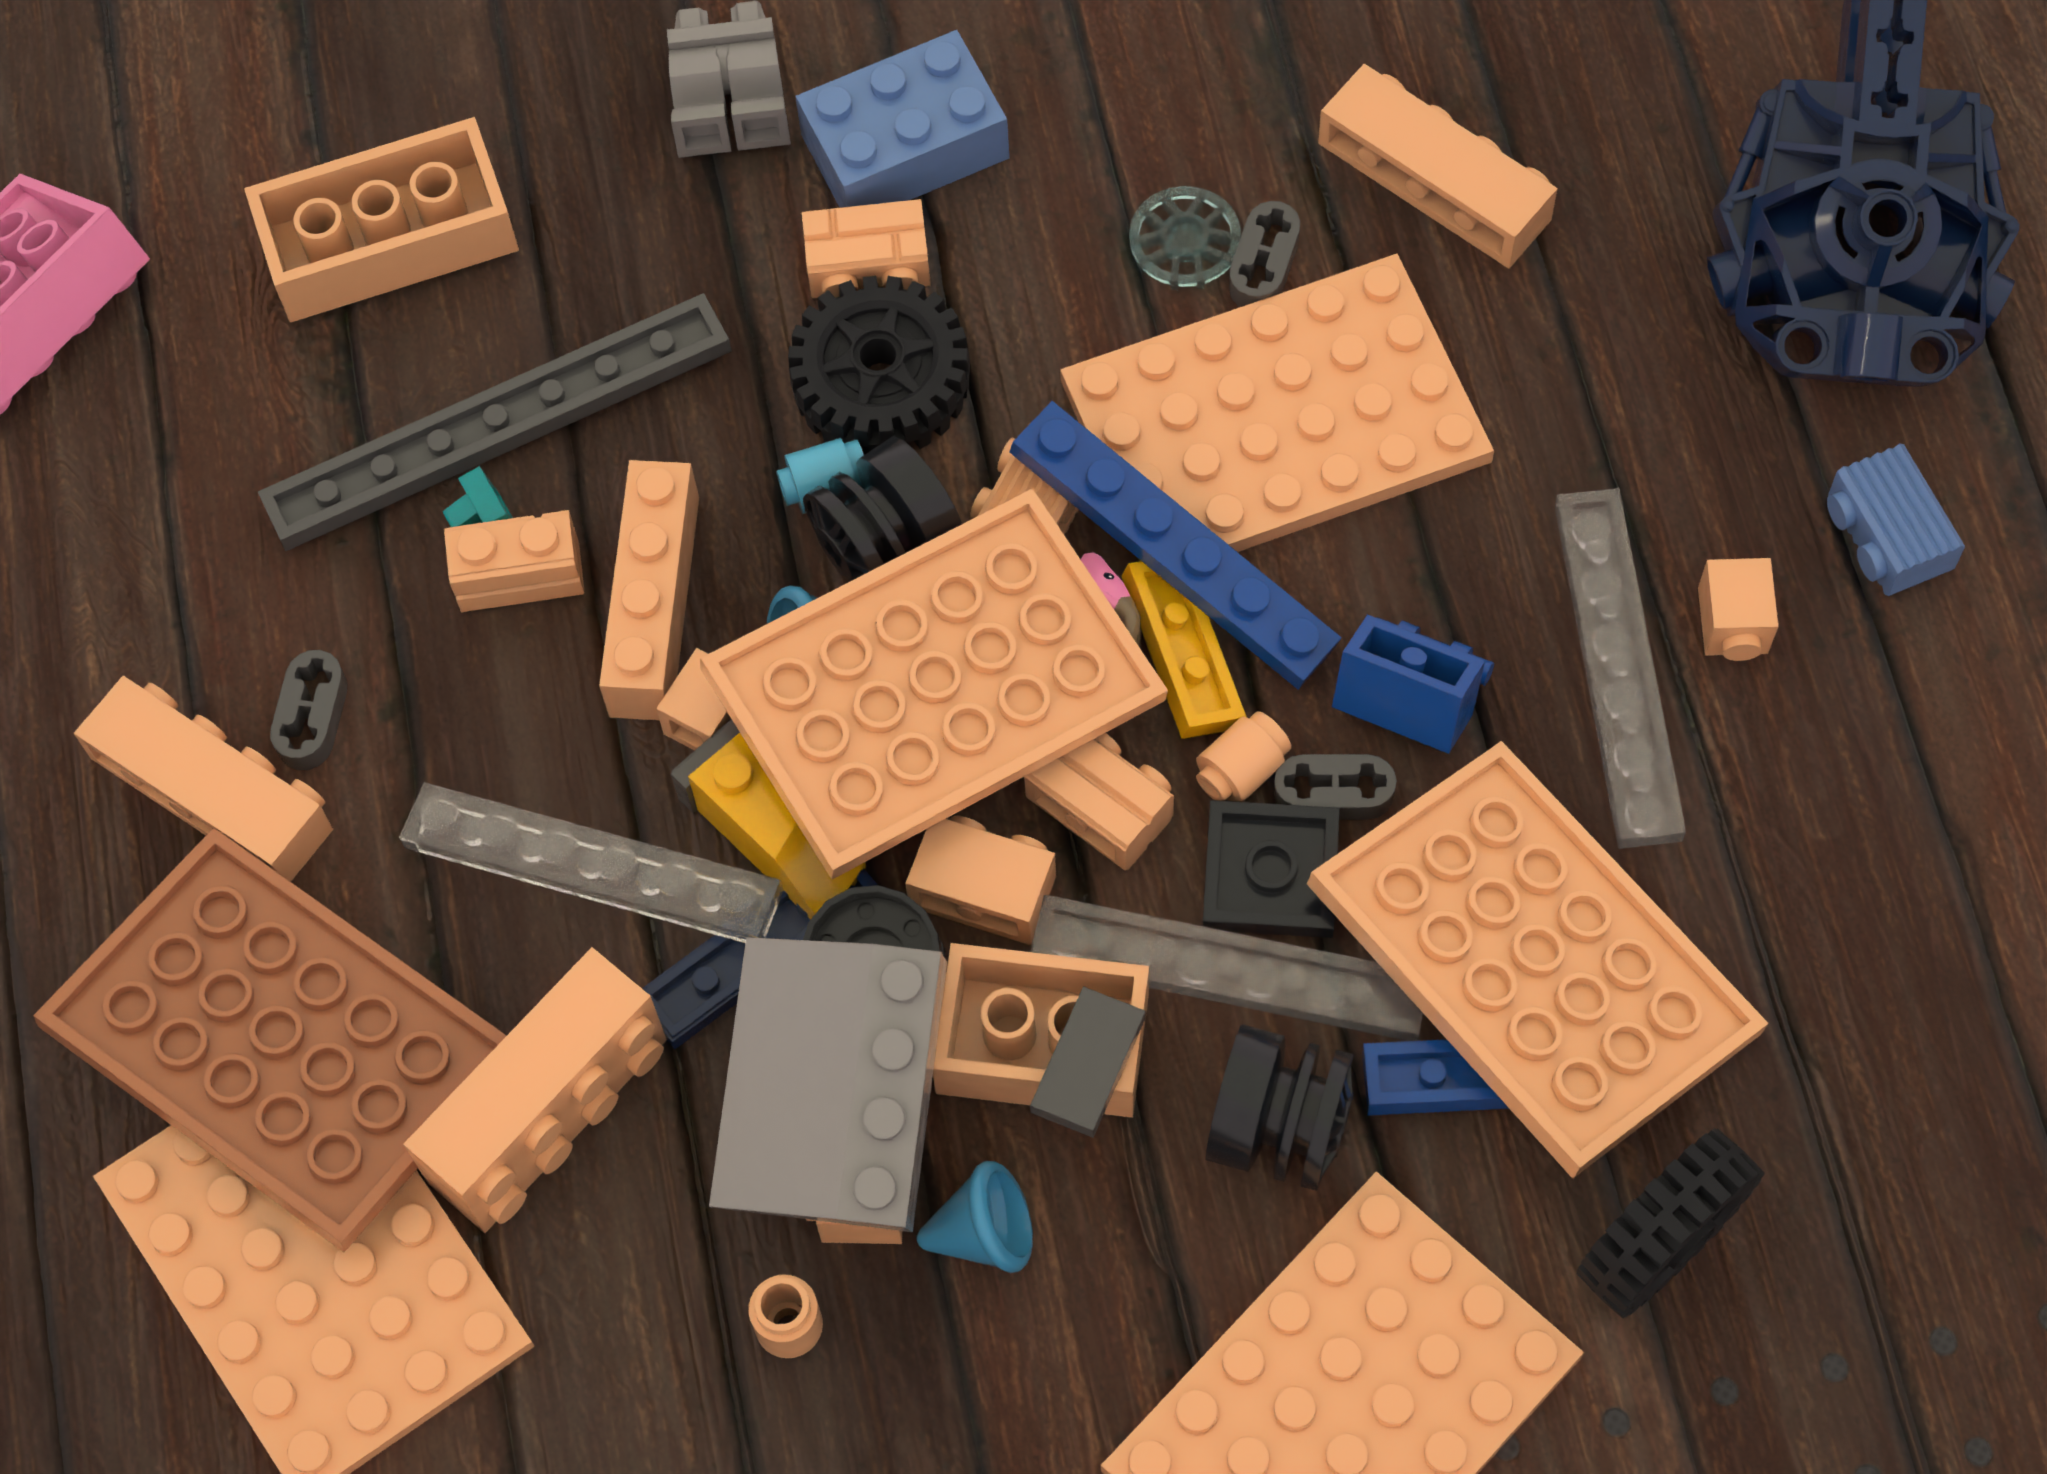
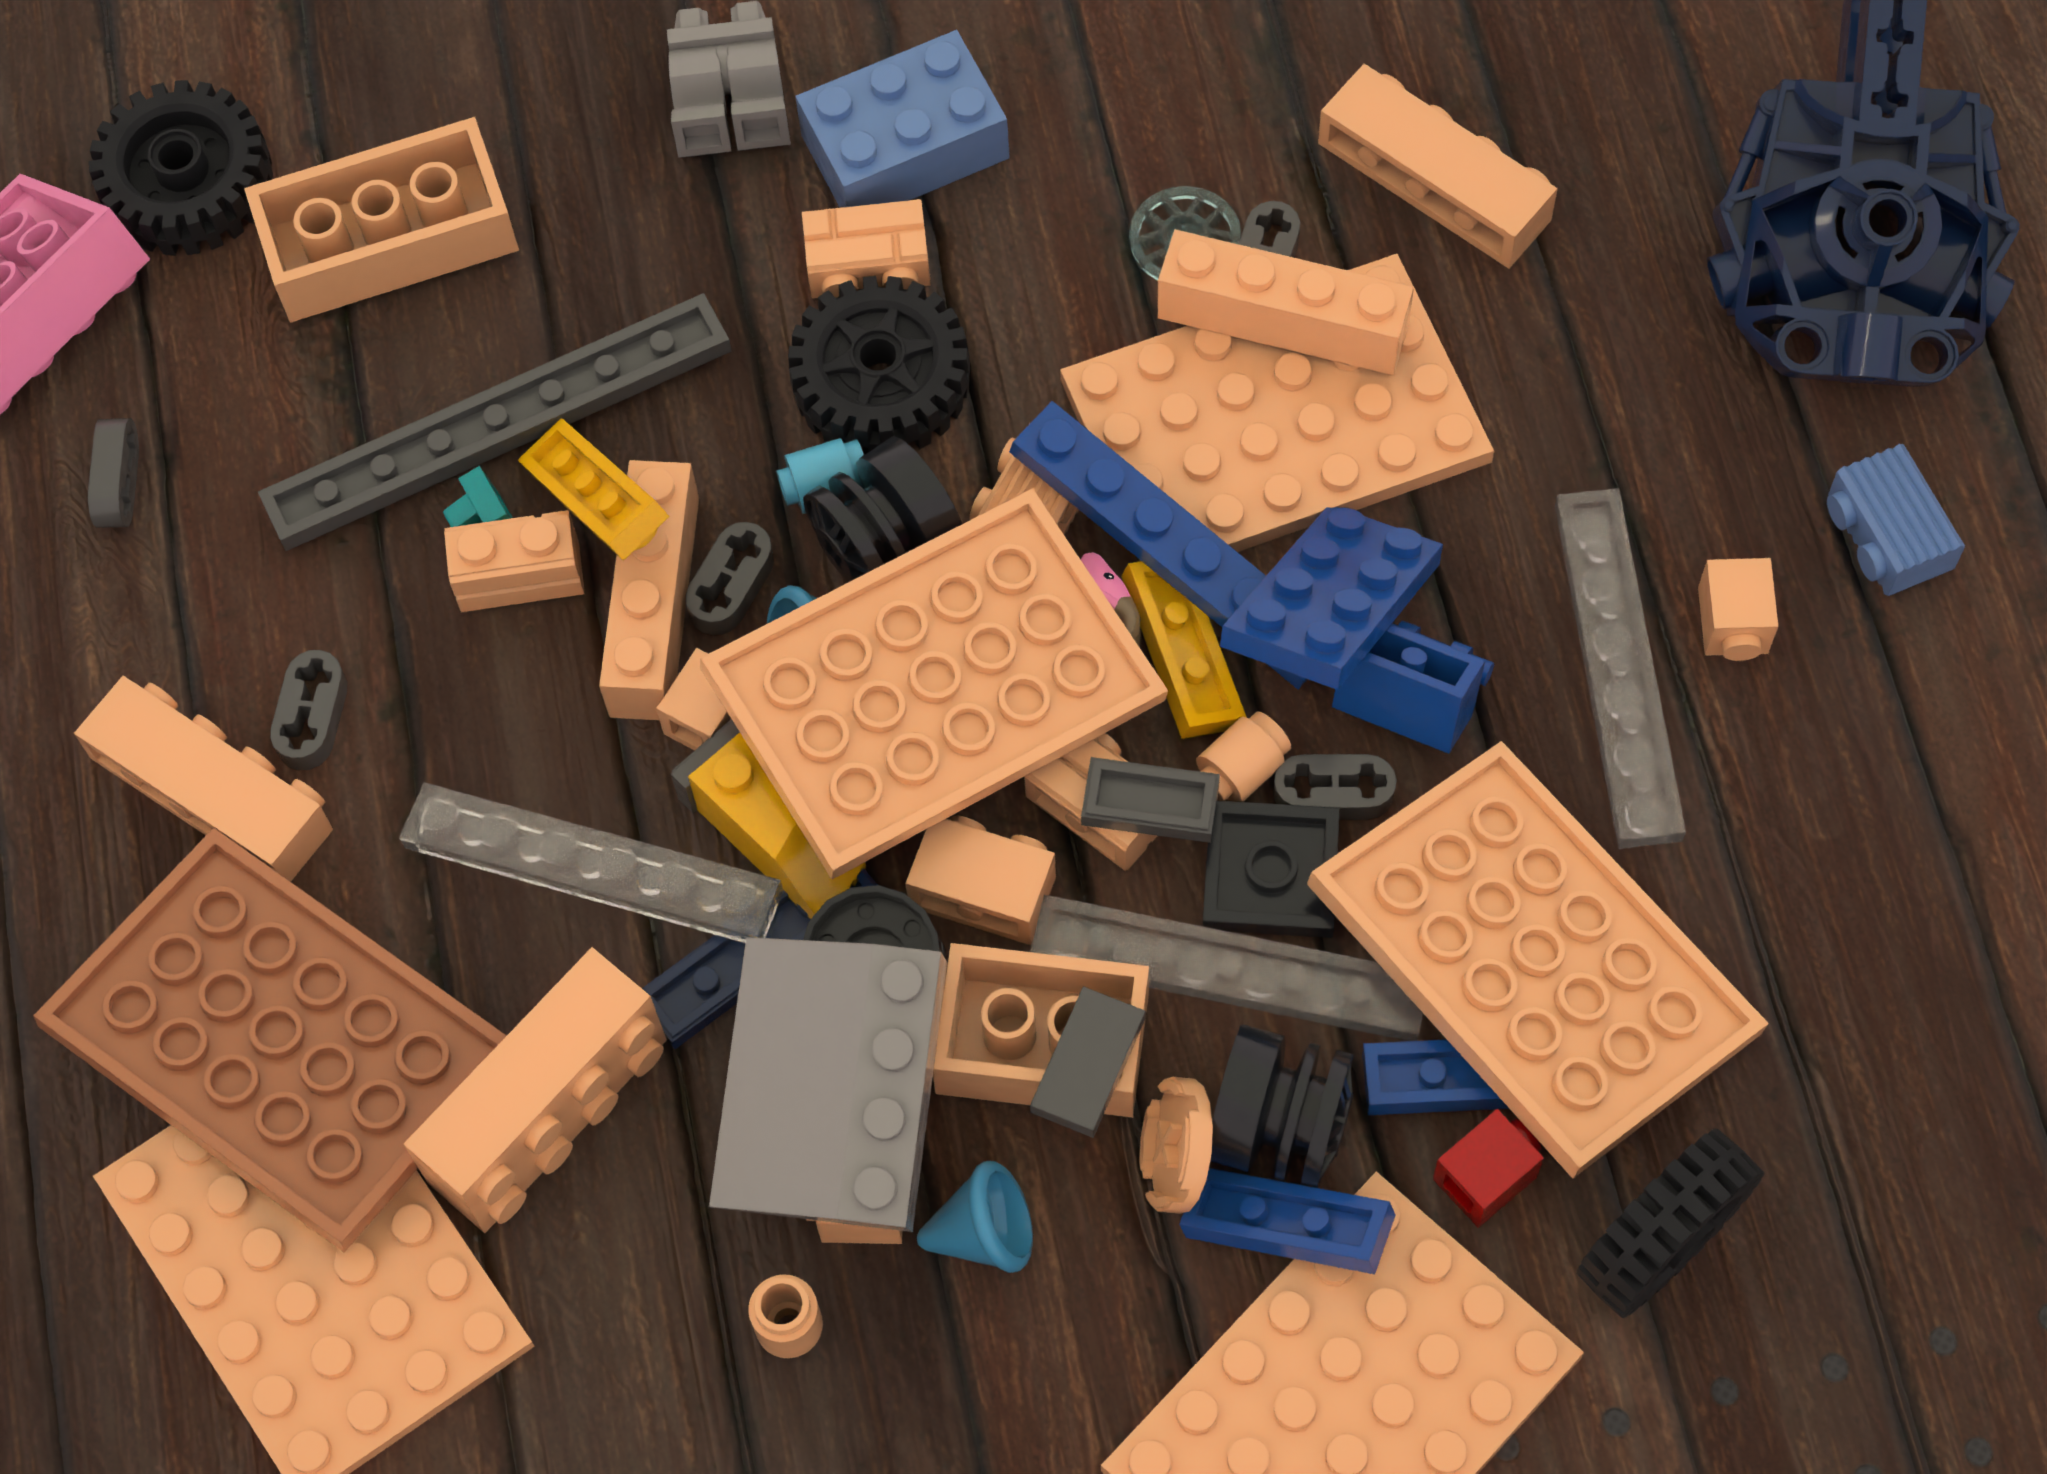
none -> black wheel [88,80,273,256]
none -> dark grey beam [88,418,139,528]
none -> yellow plate [518,418,670,561]
none -> dark grey beam [685,522,774,636]
none -> dark grey tile [1081,757,1220,843]
none -> light nougat tile [1139,1077,1213,1214]
none -> light nougat brick [1158,229,1414,375]
none -> blue plate [1179,1168,1396,1275]
none -> blue plate [1220,507,1443,690]
none -> red brick [1433,1109,1544,1228]

